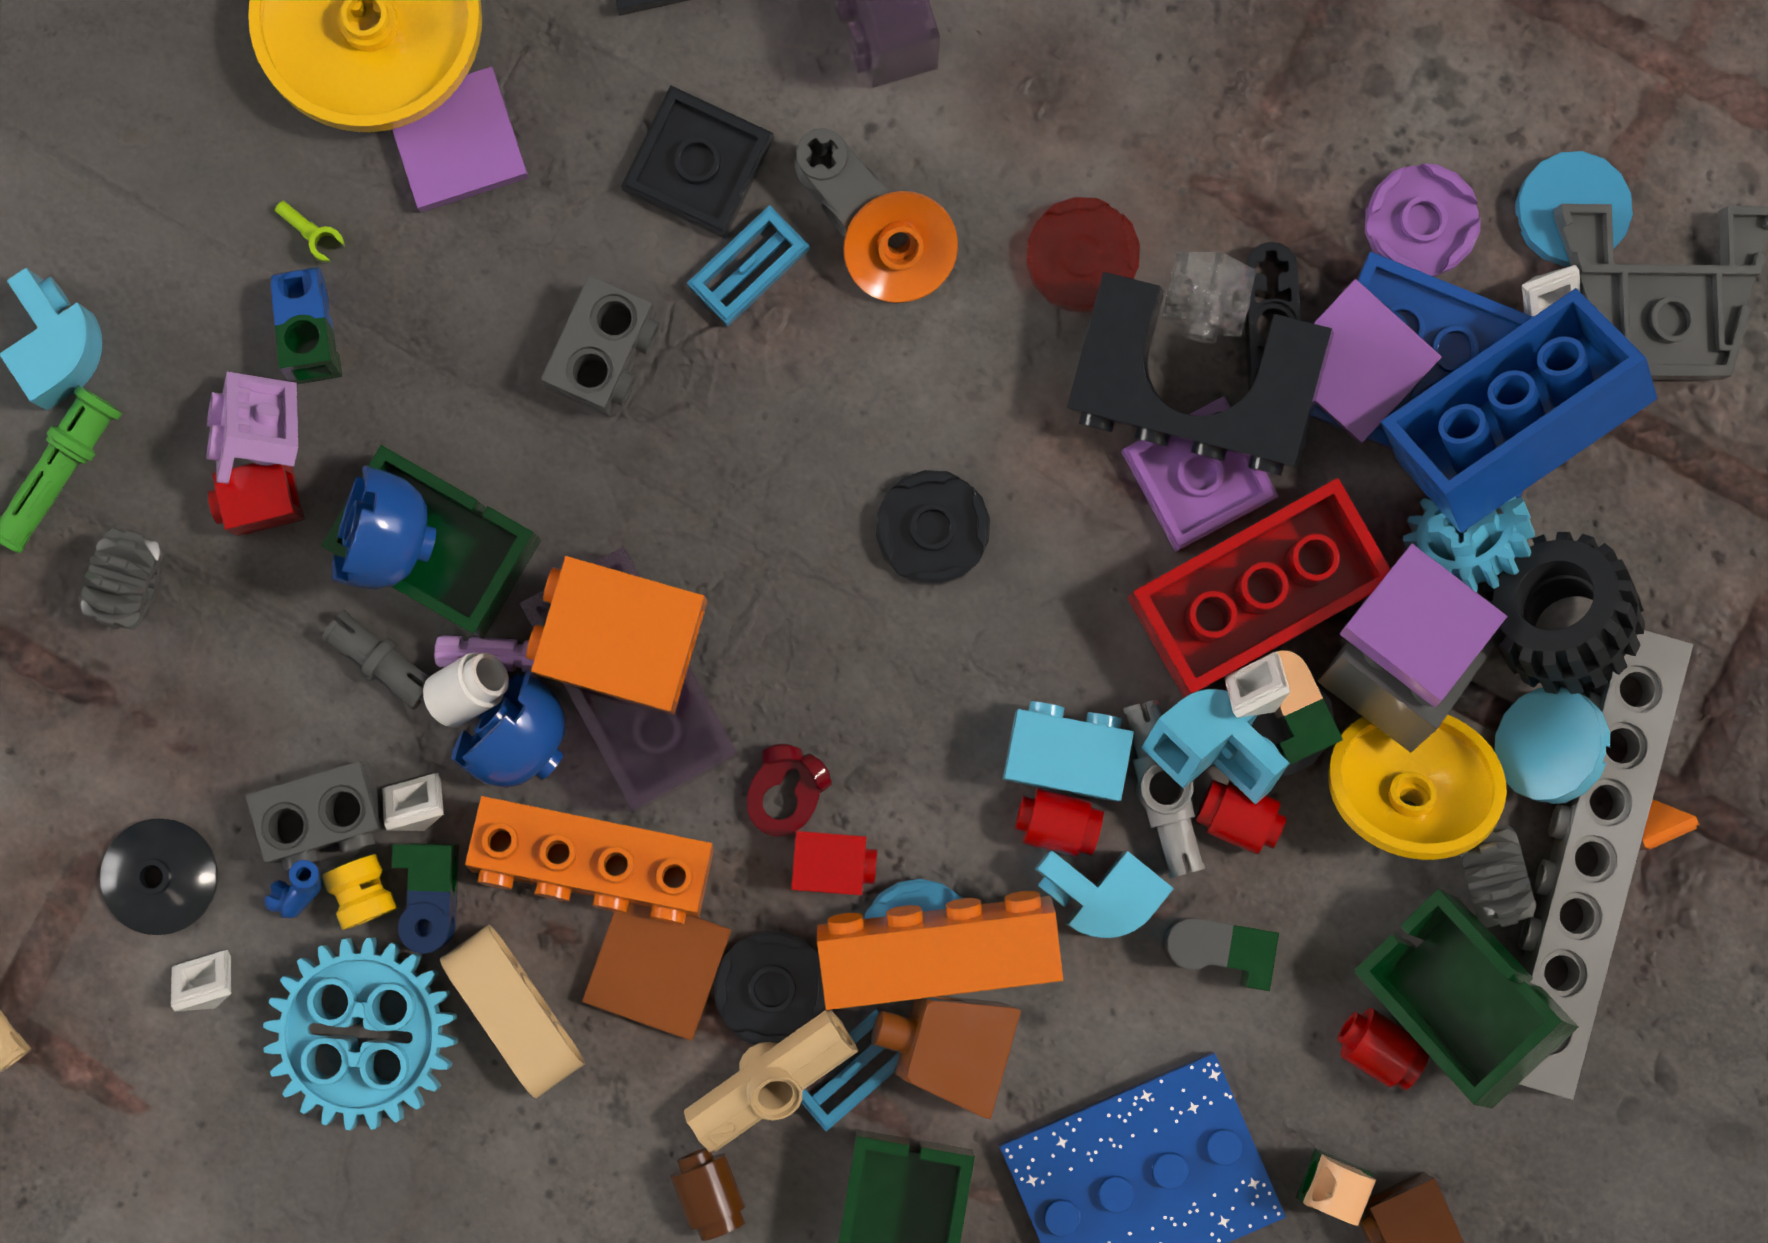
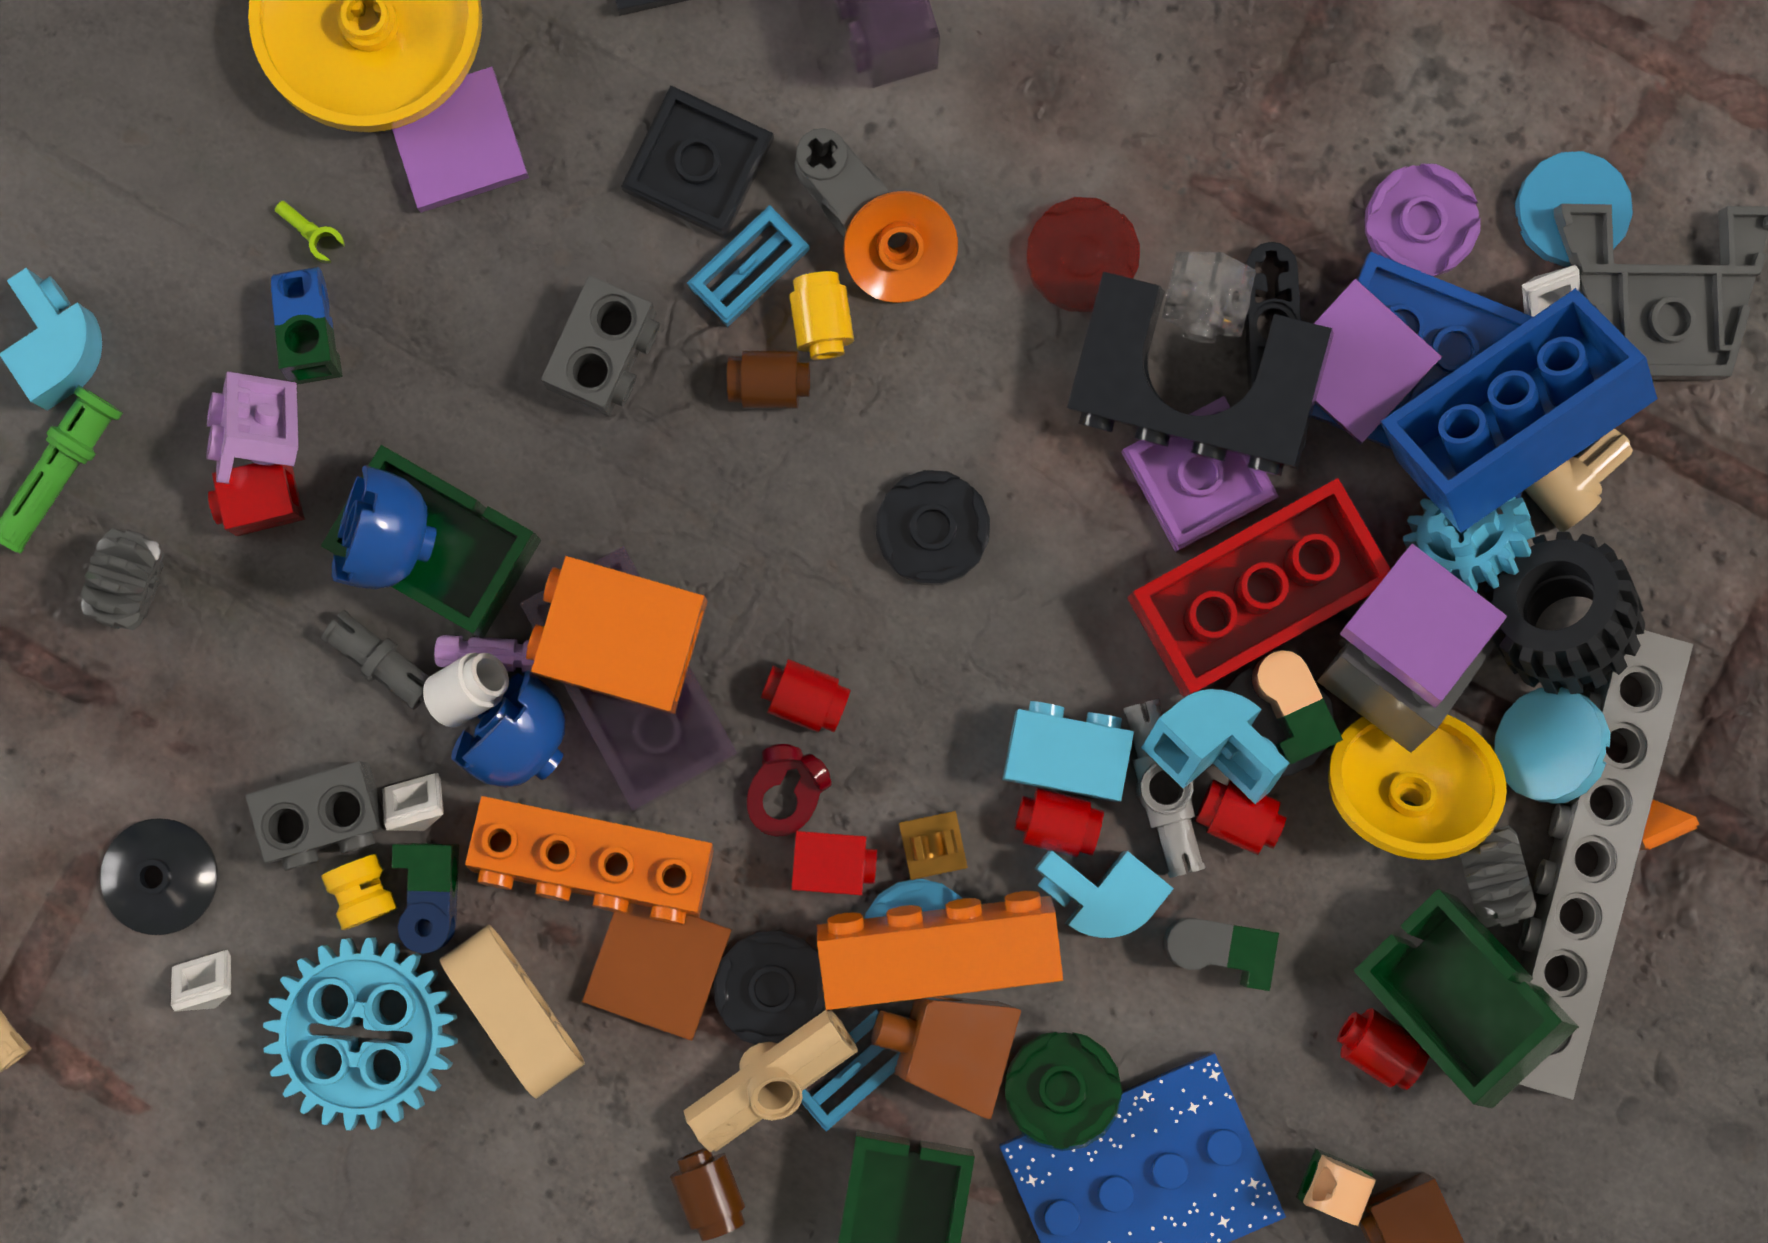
blue arm [264,860,323,919] -> none
white slope [1224,652,1290,718] -> none
none -> reddish brown brick [727,351,810,409]
none -> red brick [760,659,851,733]
none -> yellow brick [789,271,854,360]
none -> pearl gold tile [899,811,968,880]
none -> dark green tile [1004,1032,1122,1151]
none -> tan axle [1525,429,1633,532]

